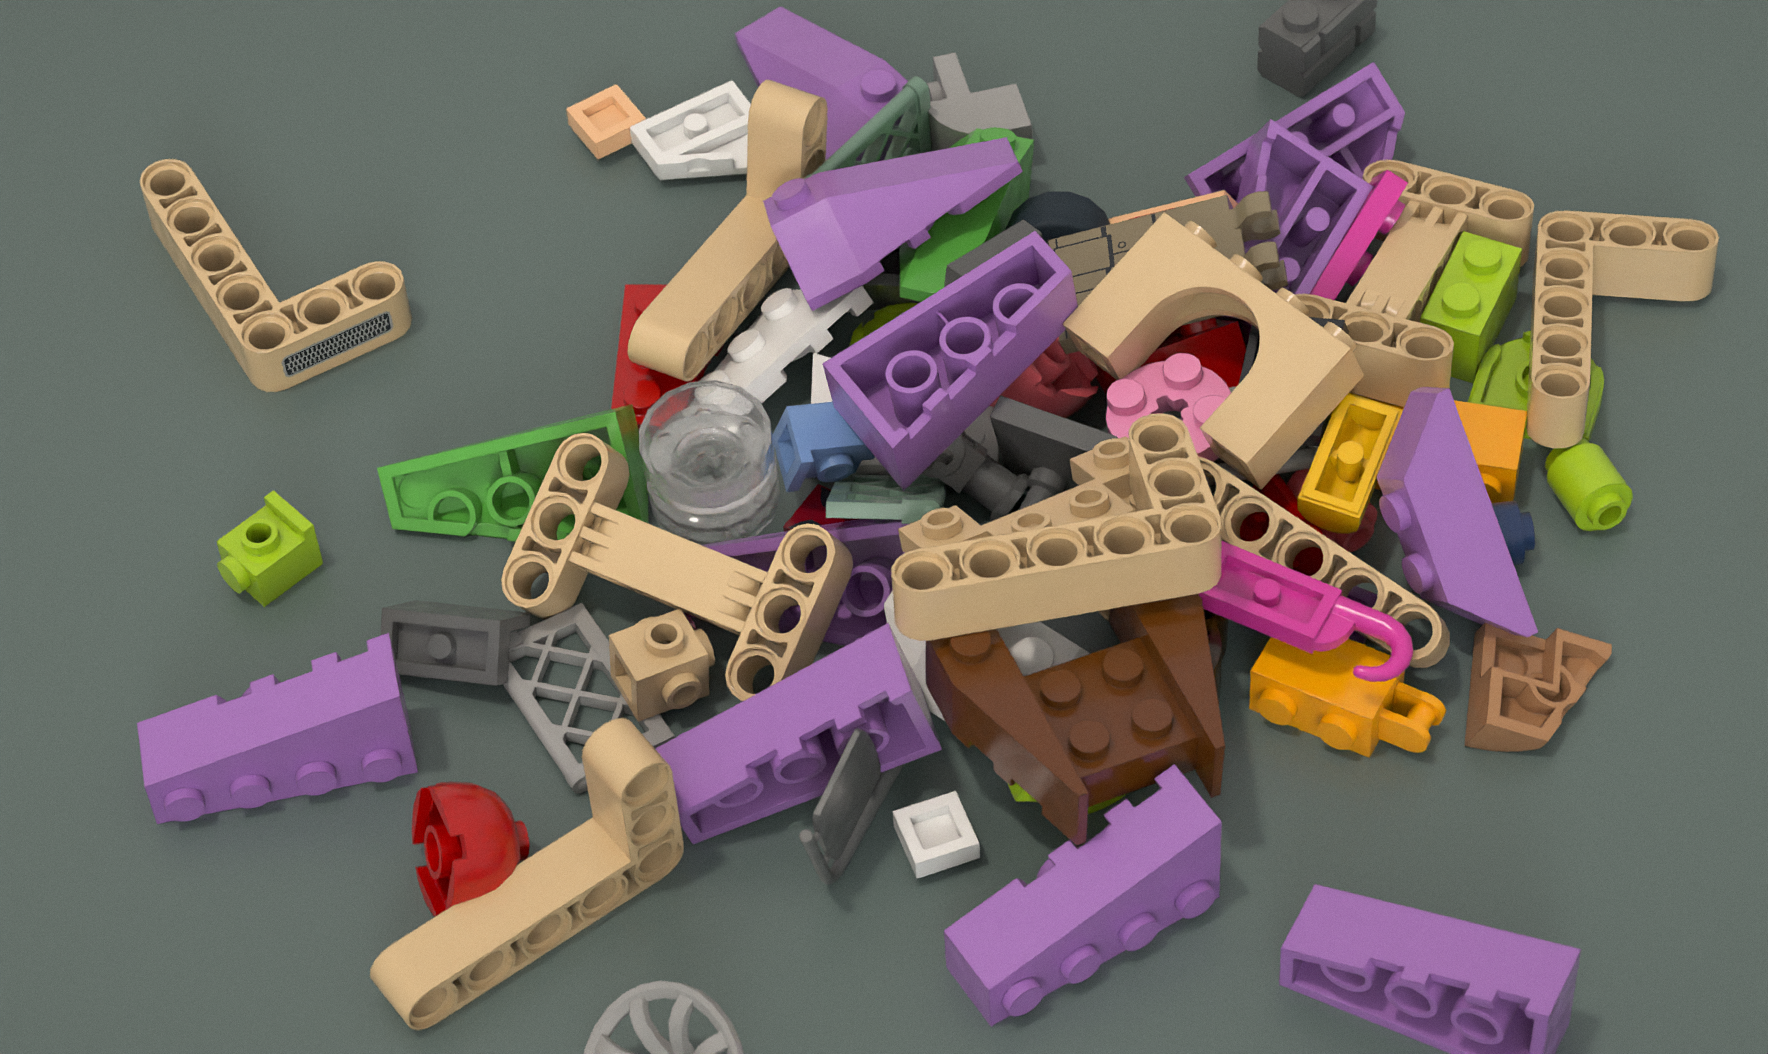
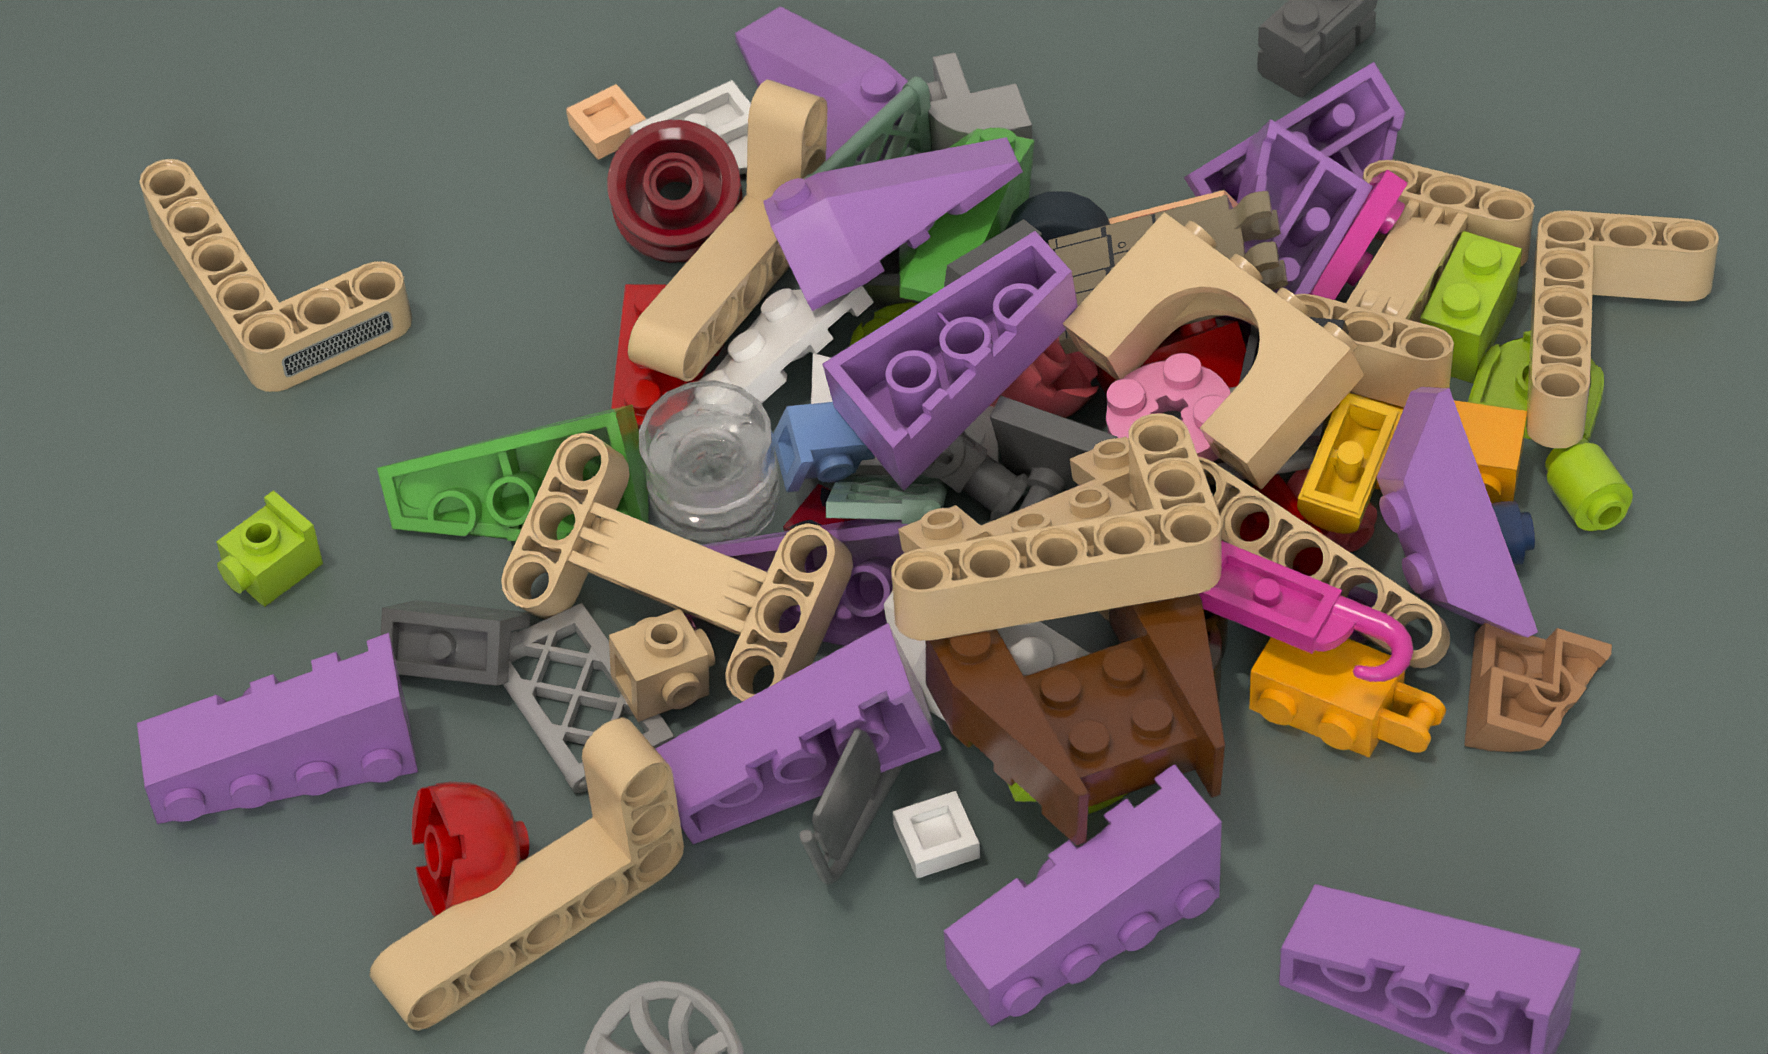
none -> dark red wheel [607,120,743,263]

